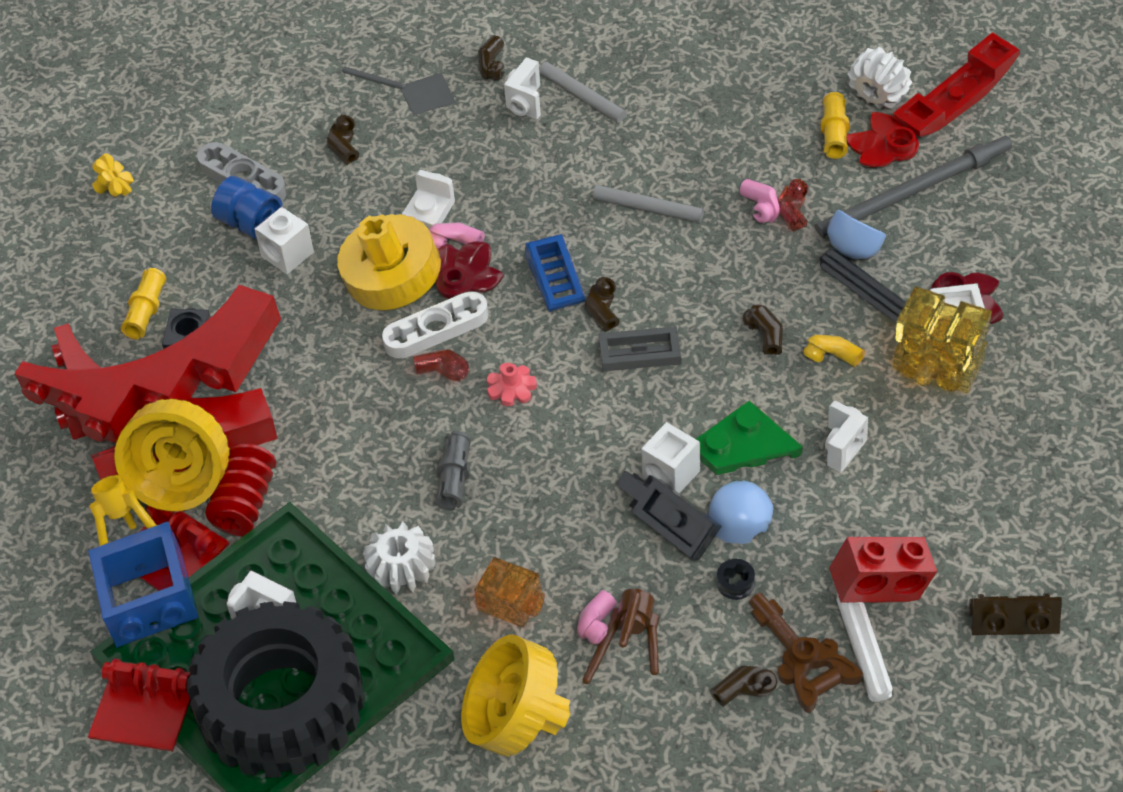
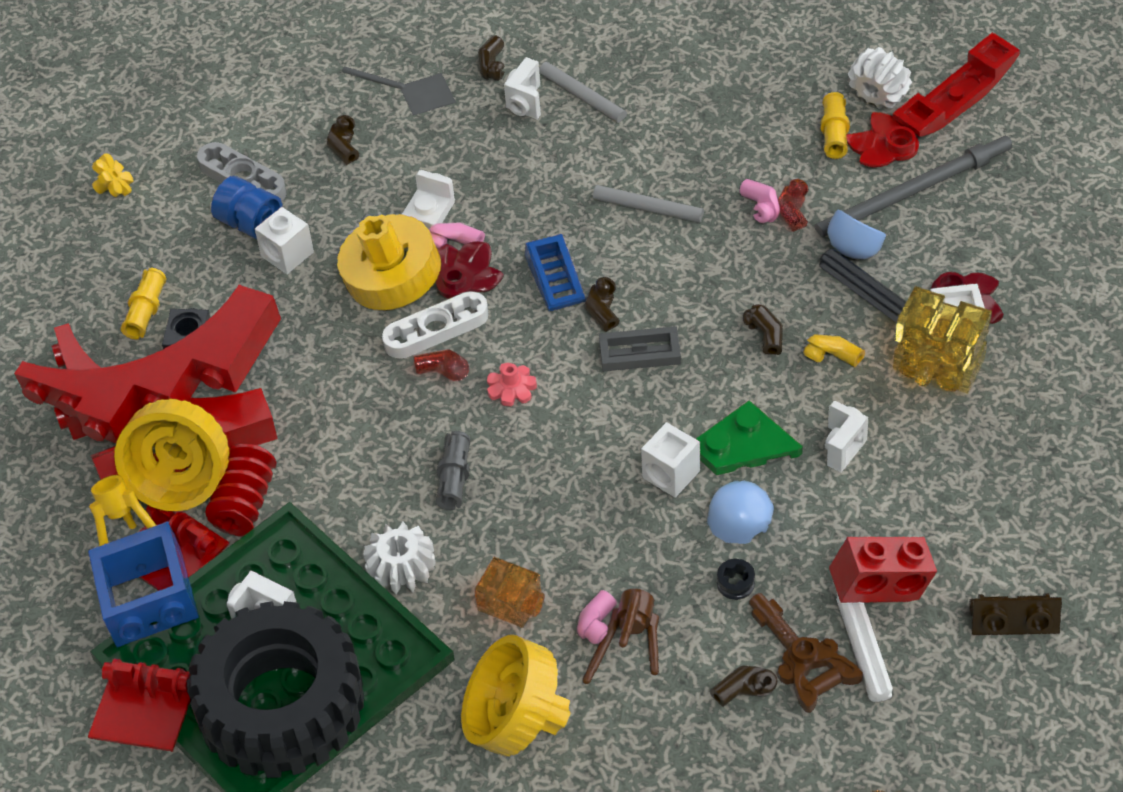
black hinge [617,471,722,560] -> none

